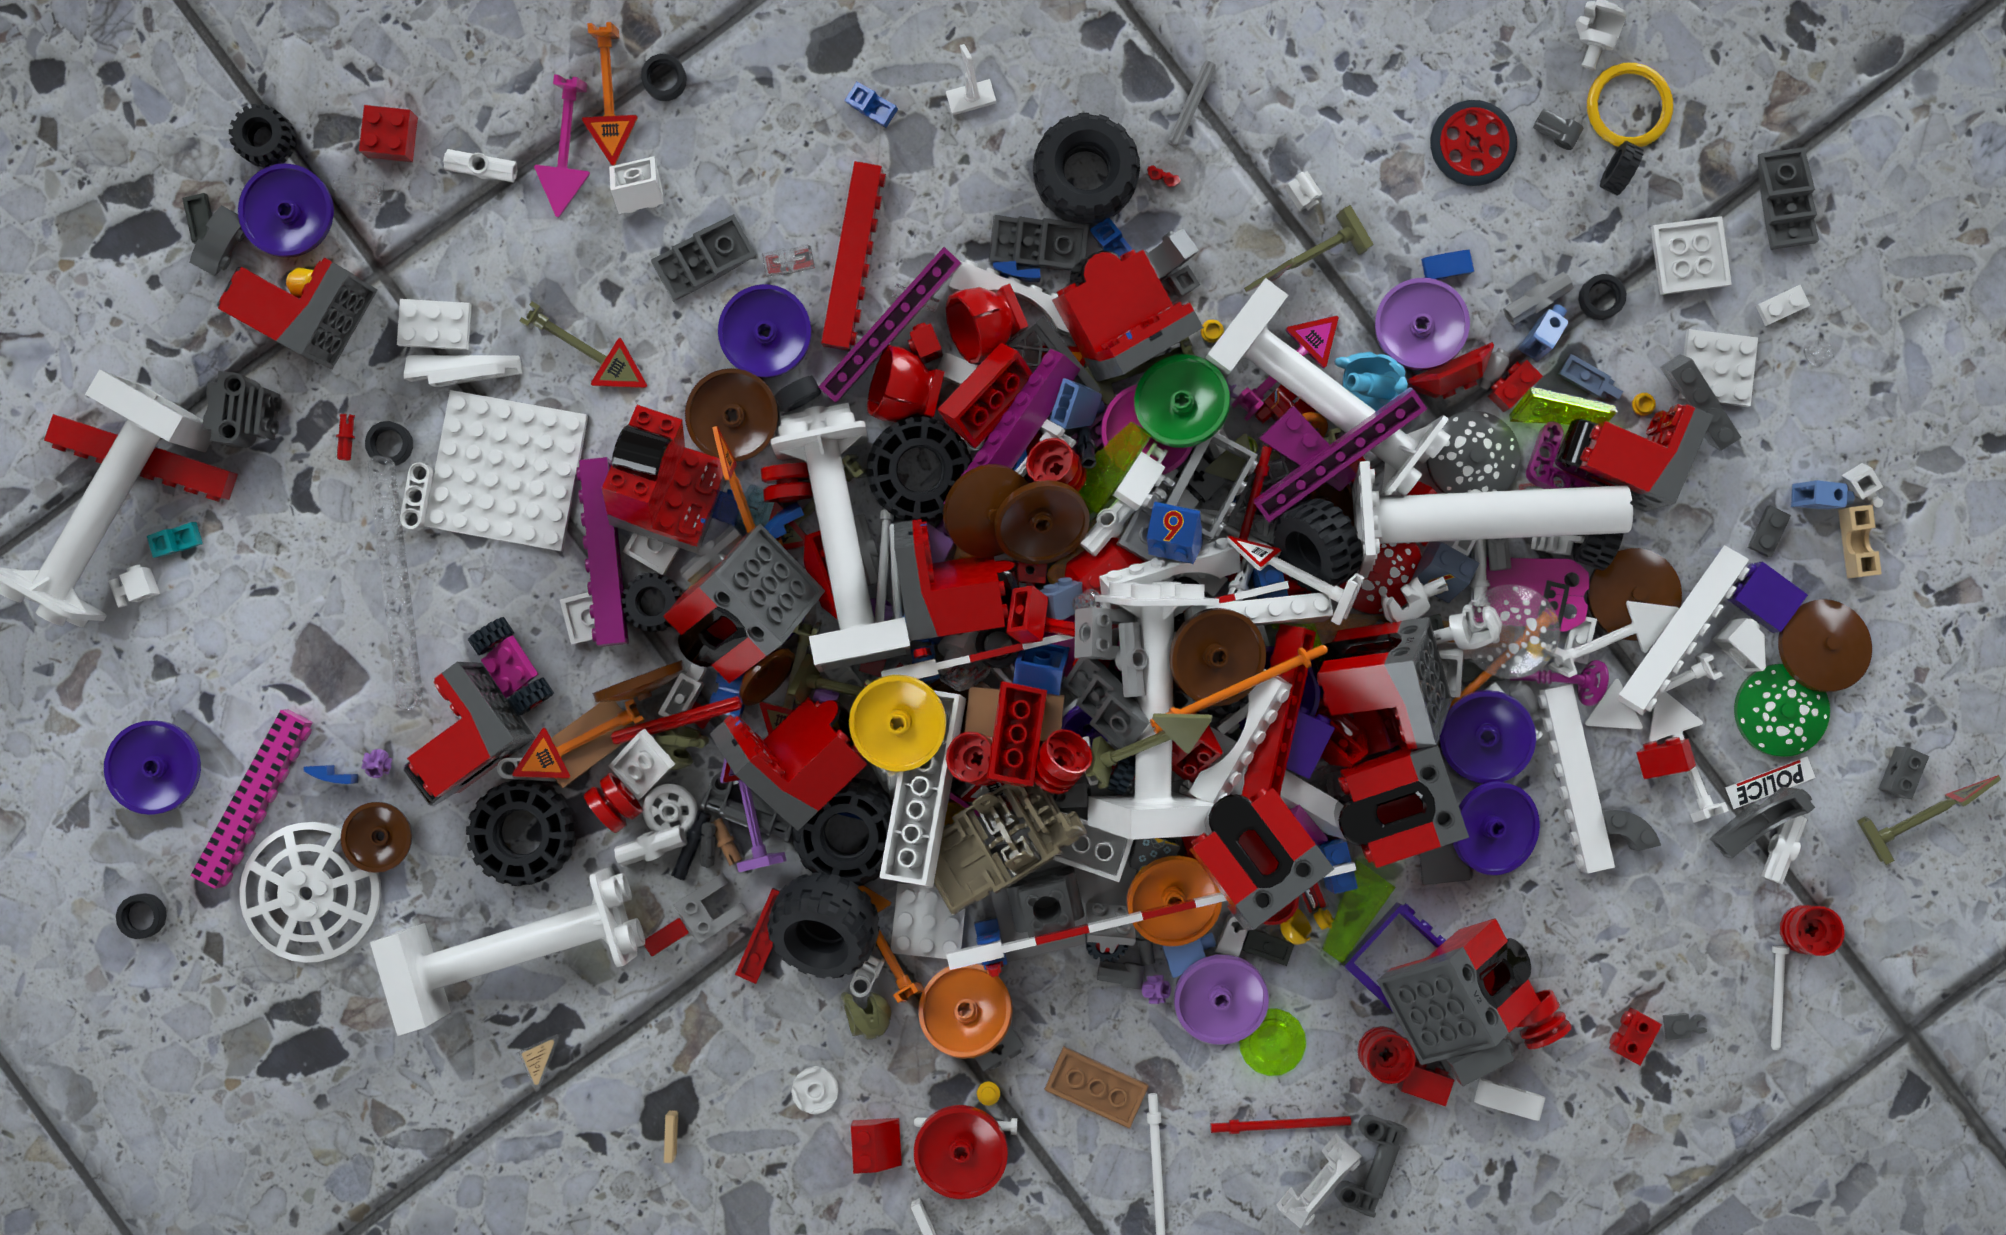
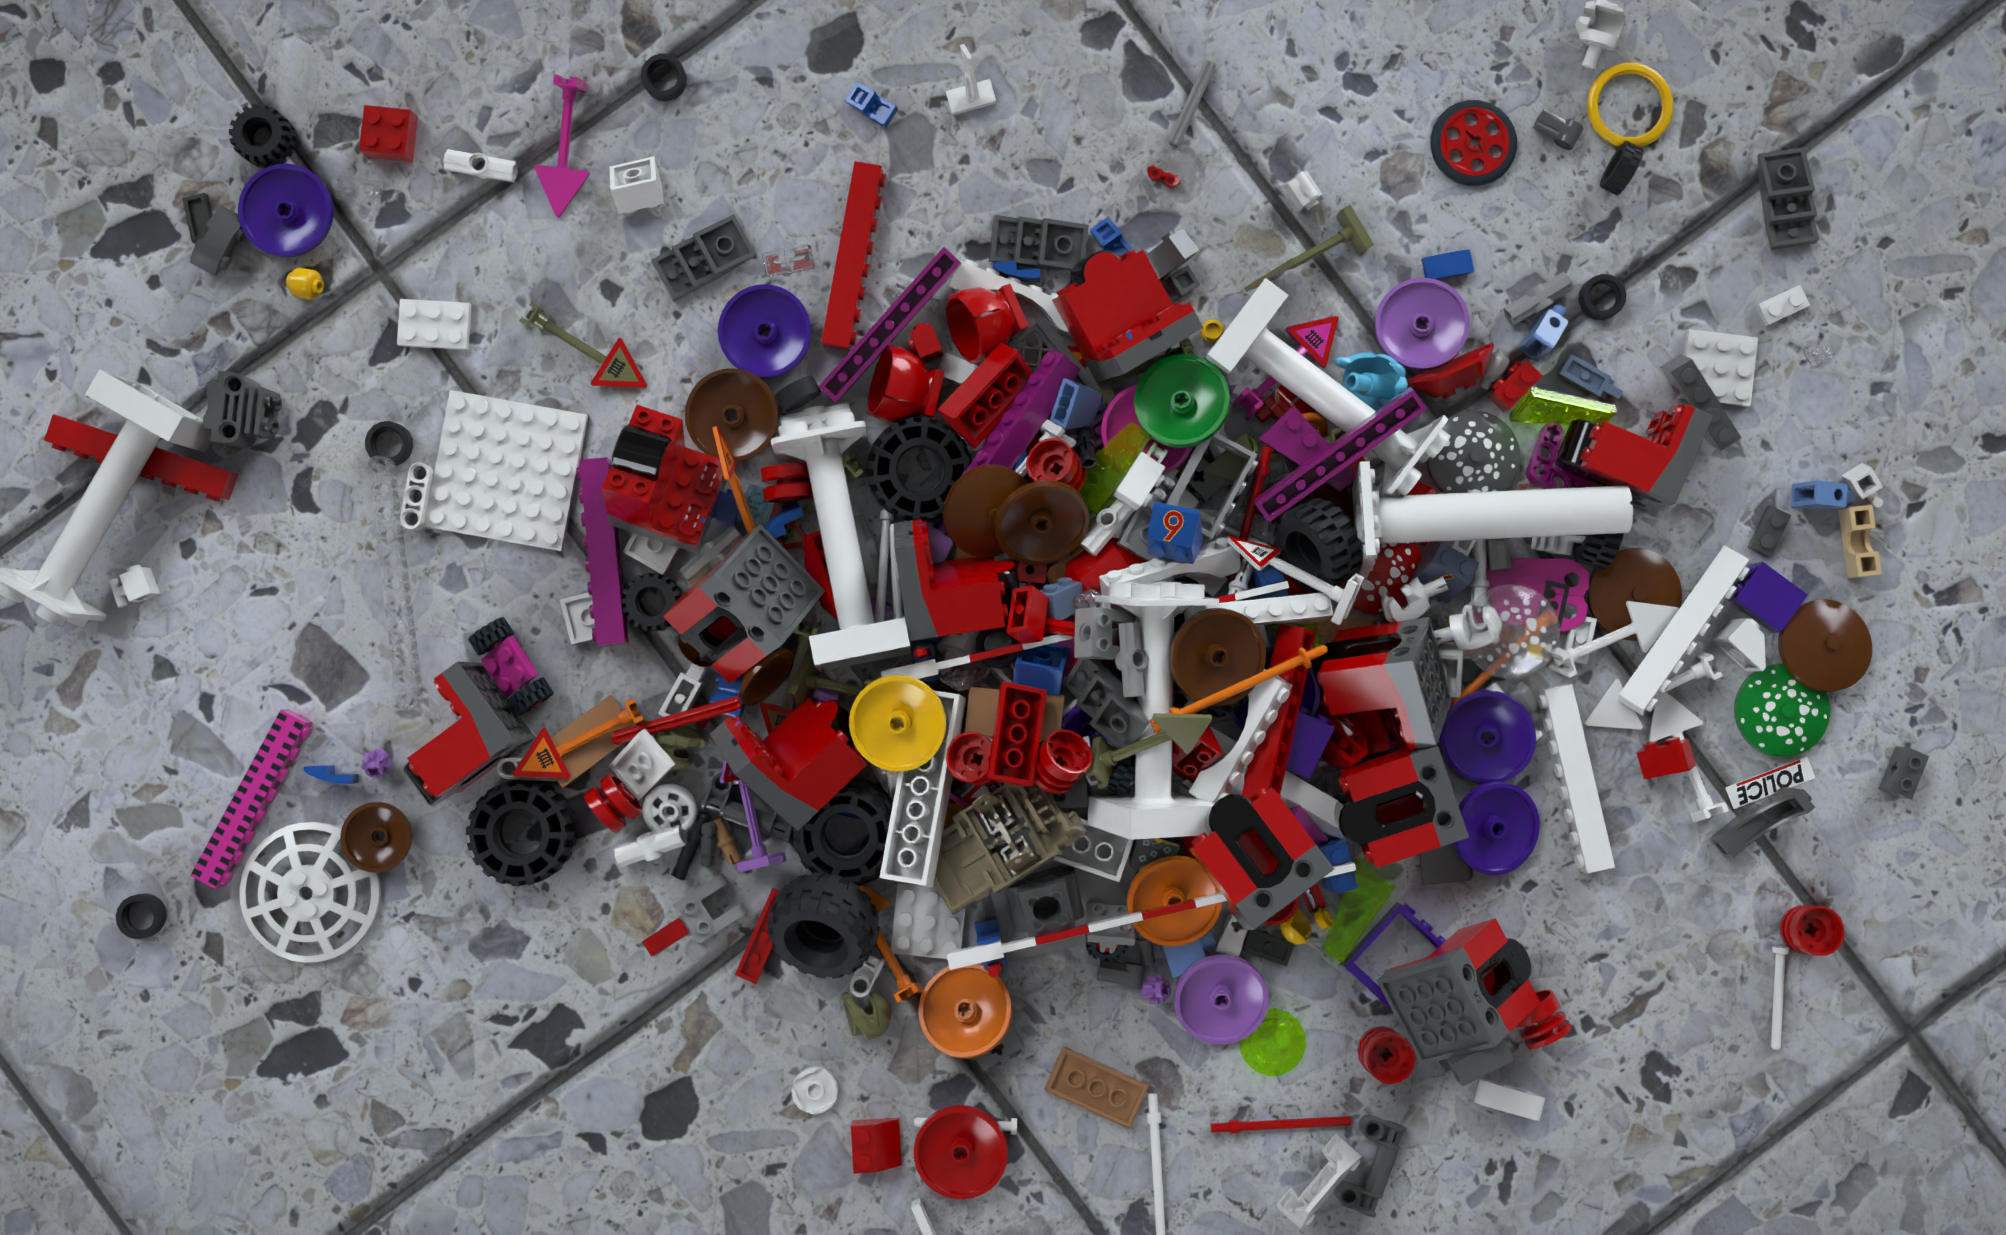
dark purple dish [104,720,201,815] -> none
teal slope [147,522,203,558] -> none
piece [216,258,378,369] -> none
red axle [336,414,355,461] -> none
white piece [370,867,645,1036] -> none
white wedge [404,355,523,387] -> none
tile [518,1033,561,1092] -> none
orange piece [582,22,638,166] -> none
reddish brown dish [592,660,686,702] -> none
tan tile [664,1111,678,1163] -> none
red tile [859,659,887,678] -> none
yellow plate [977,1081,1000,1106] -> none
black tyre [1033,113,1140,224] -> none
white plate [1216,702,1249,735] -> none
red brick [1397,1060,1455,1107] -> none
magenta dish [1509,660,1609,706] -> none
dark grey brick [1602,808,1661,851] -> none
red brick [1609,1007,1662,1066] -> none
yellow plate [1632,393,1656,416] -> none
white plate [1650,216,1732,295] -> none
dark grey plate [1663,1013,1707,1040] -> none
white piece [1761,816,1807,884] -> none
olive piece [1857,775,2001,865] -> none

